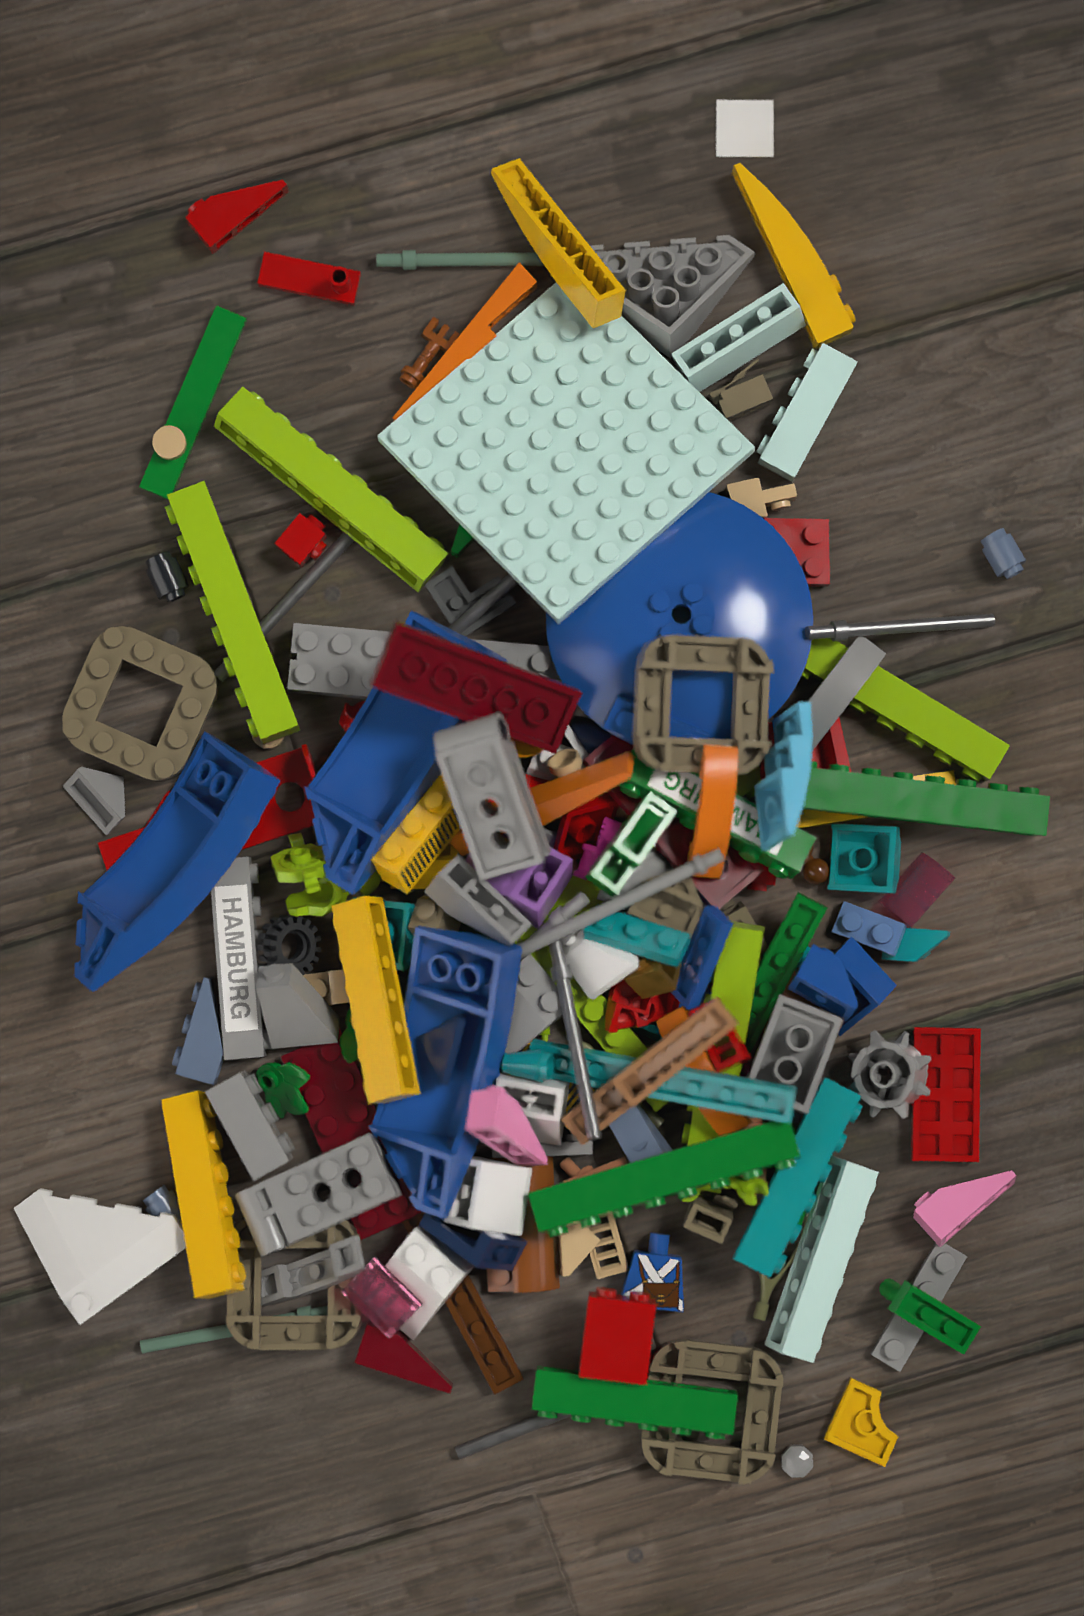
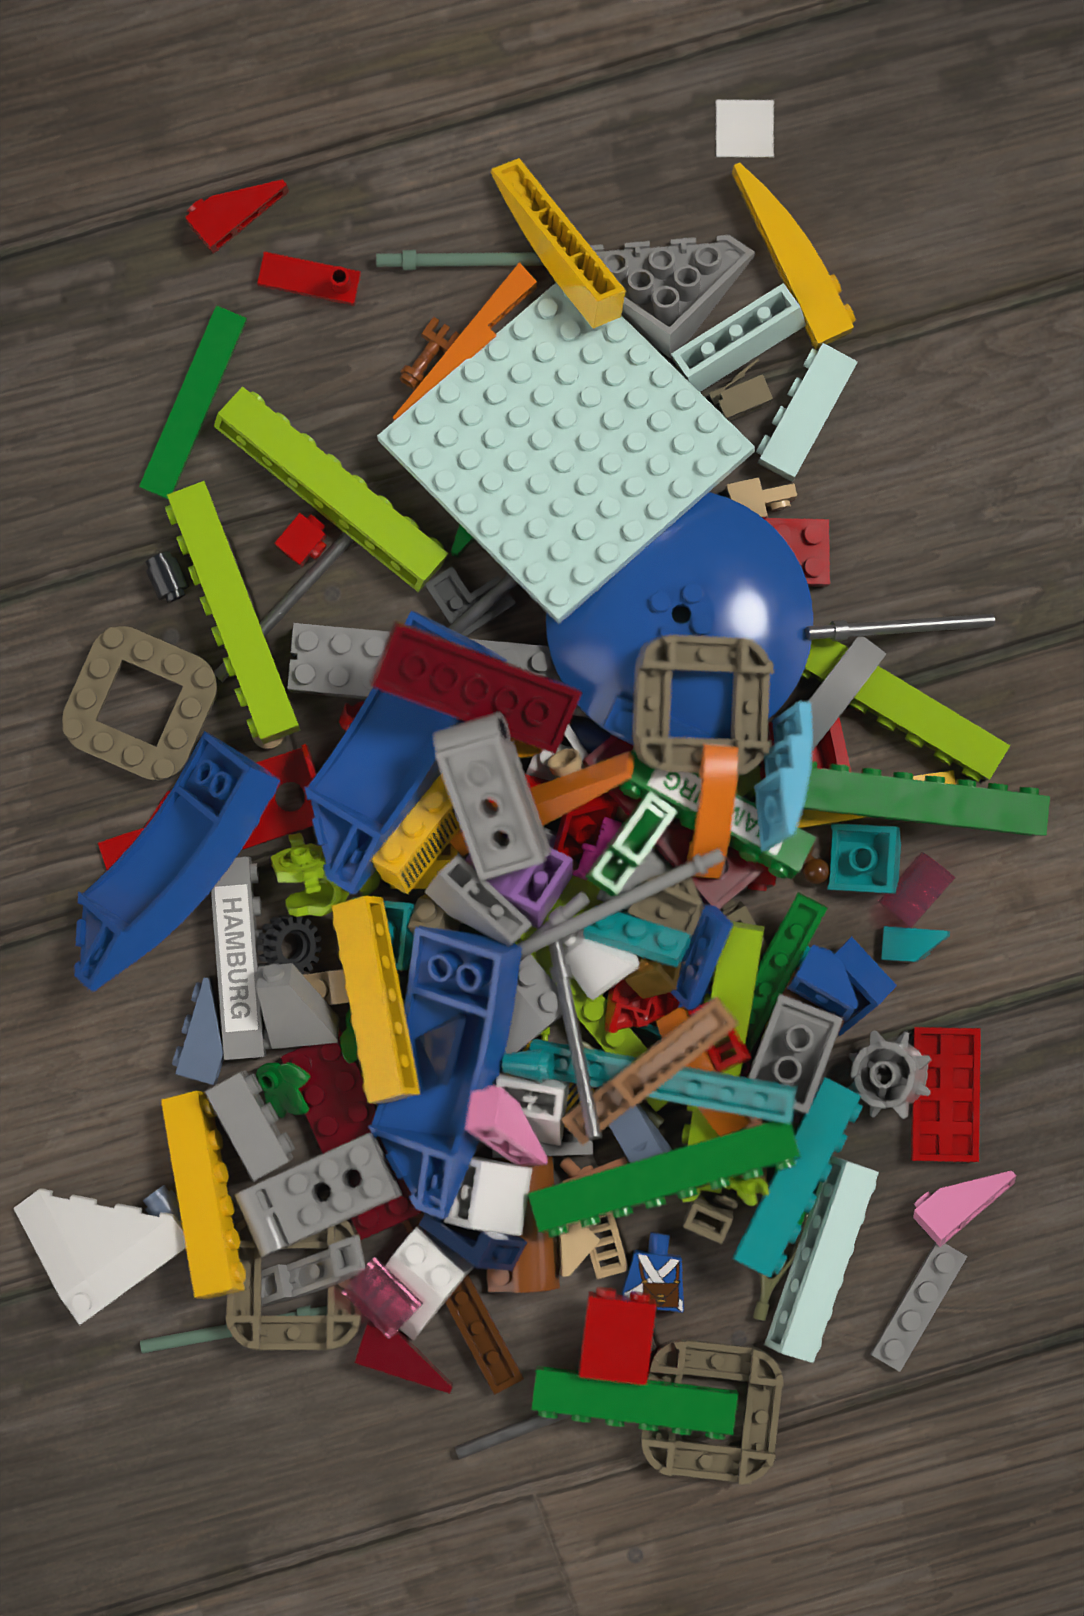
light grey slope [63,767,125,836] -> none
tan tile [152,425,187,460] -> none
light grey tile [781,1444,813,1478] -> none
yellow tile [823,1377,899,1467] -> none
medium blue plate [832,901,907,956] -> none
green piece [879,1278,981,1355] -> none
sand blue brick [981,528,1026,580] -> none

